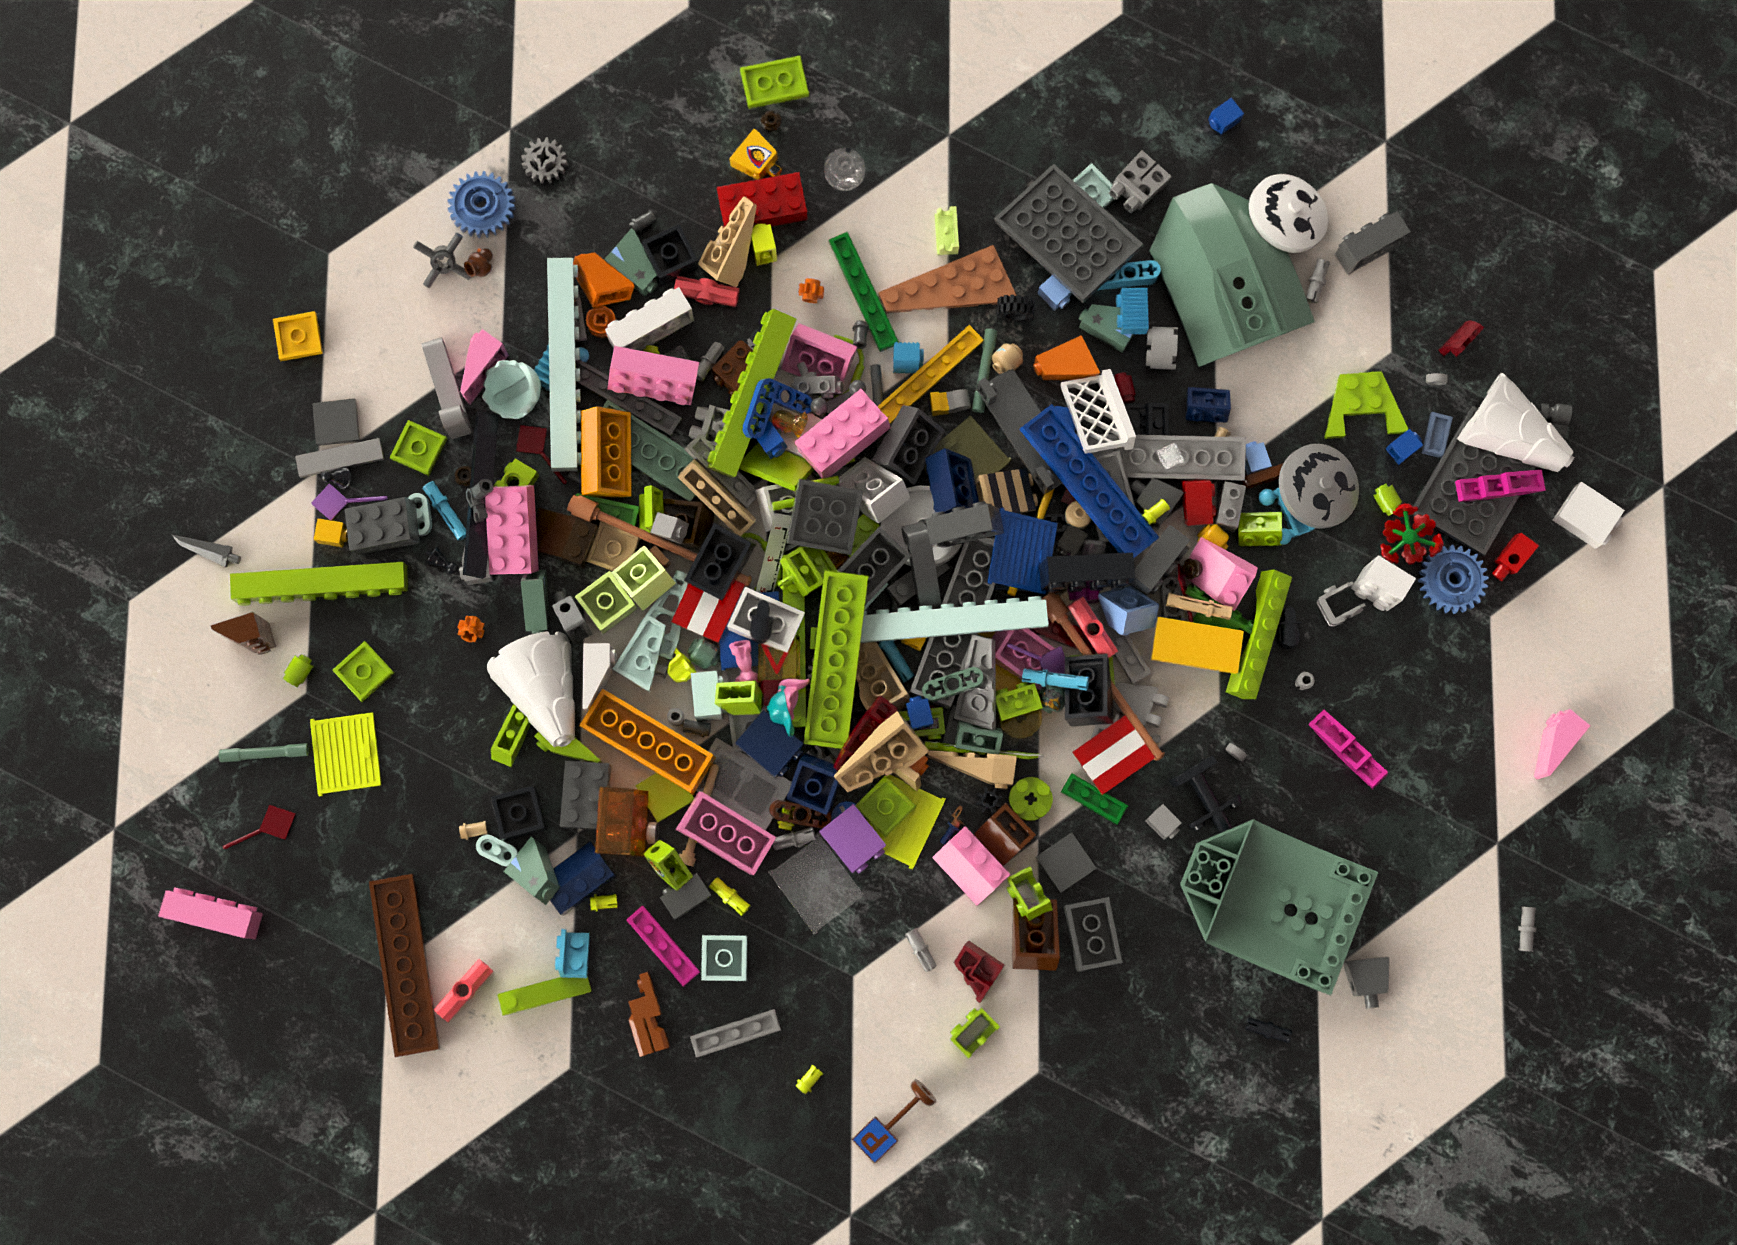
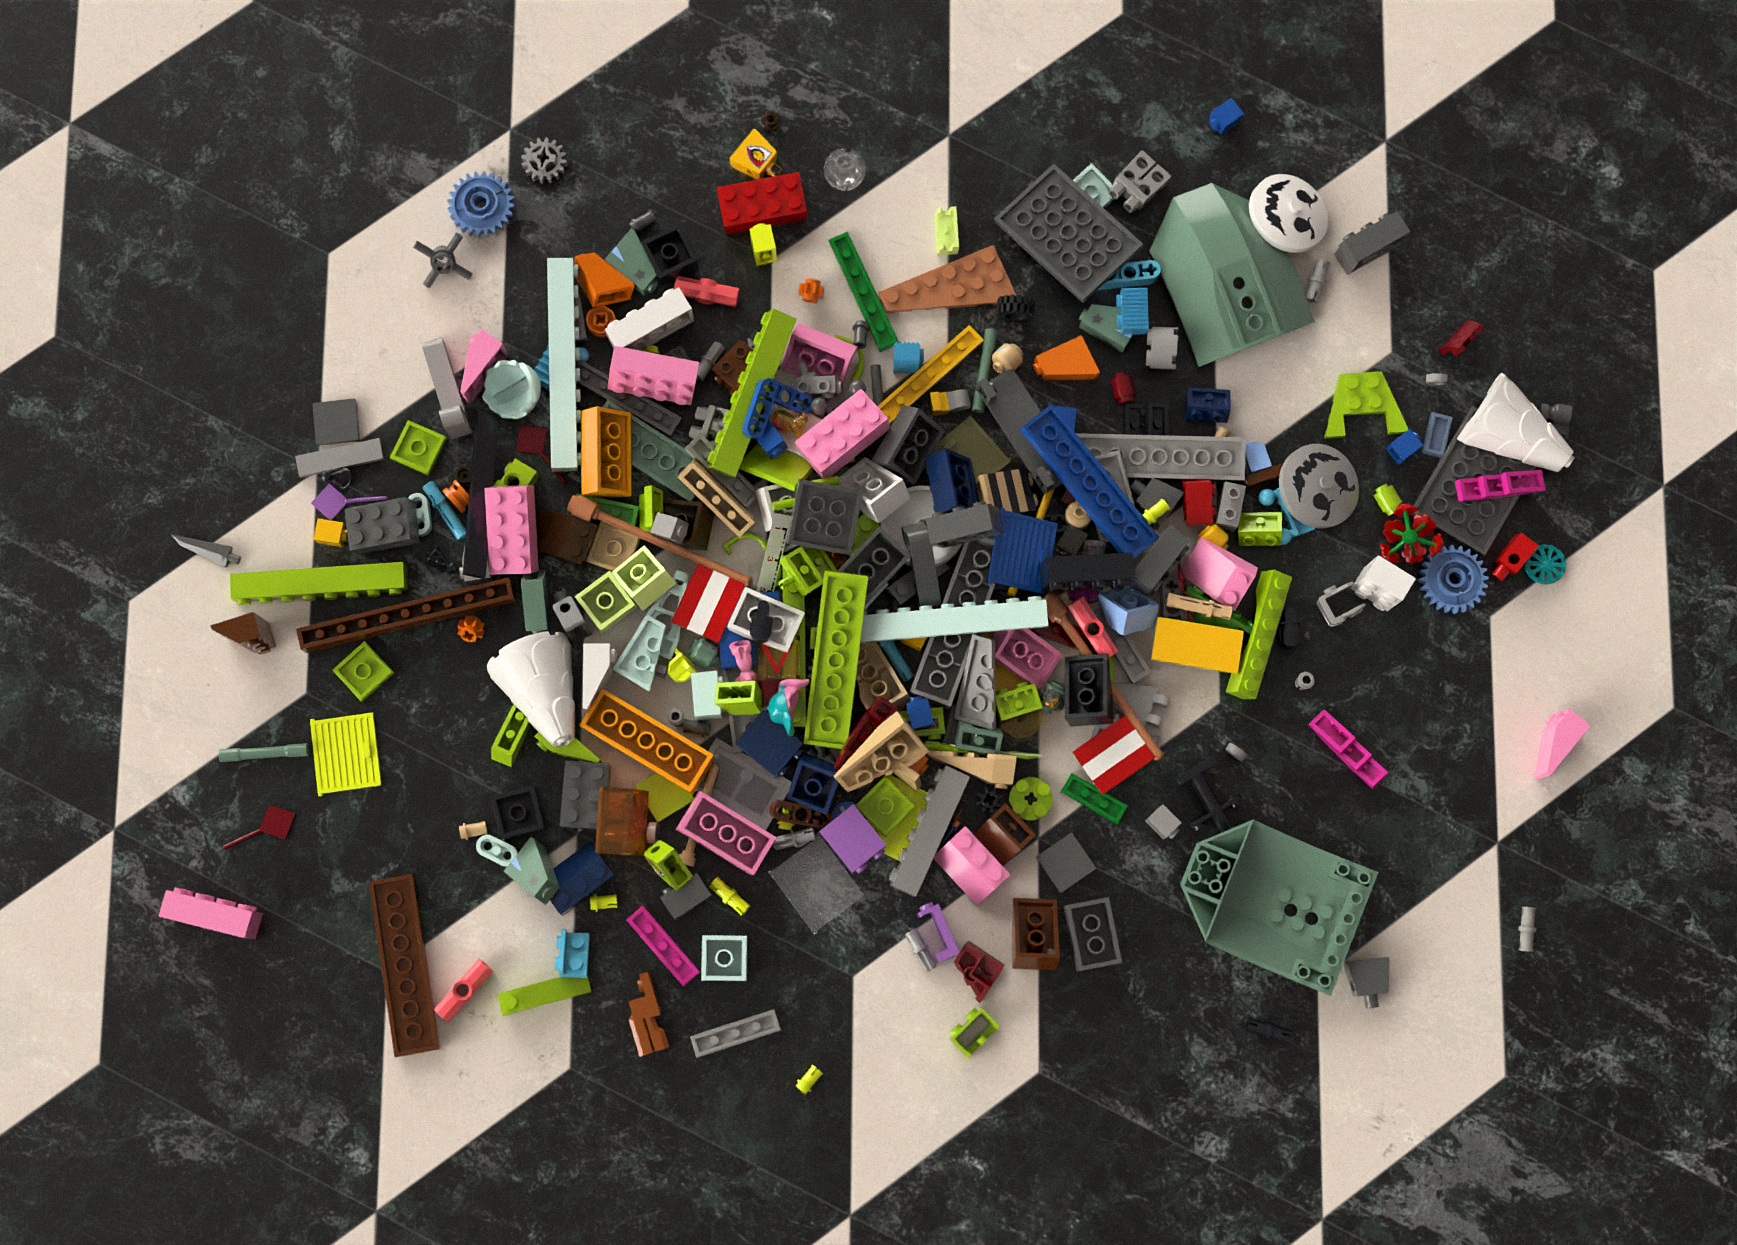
yellow plate [273,311,323,361] -> none
lime brick [283,654,314,687] -> none
reddish brown animal [464,248,493,277] -> none
dark grey bar [466,479,494,523] -> none
medium nougat tile [650,545,671,569] -> none
black slope [684,523,756,601] -> none
tan wedge [698,197,757,287] -> none
lime tile [740,56,809,109] -> none
piece [852,1079,937,1164] -> none
sand green beam [922,667,984,702] -> none
lime window [1006,866,1053,921] -> none
medium lavender piece [1007,643,1065,674] -> none
medium azure pin [1022,668,1089,691] -> none
light blue brick [1037,275,1071,311] -> none
white fence [1061,369,1136,454] -> none
clear slope [1155,442,1184,471] -> none
dark brown plate [1182,558,1202,580] -> none
white brick [1553,482,1625,549] -> none
none -> reddish brown brick [296,577,517,653]
none -> orange wheel [442,480,469,513]
none -> light grey brick [889,766,970,897]
none -> medium lavender panel [917,902,960,963]
none -> teal wheel [1525,544,1566,585]

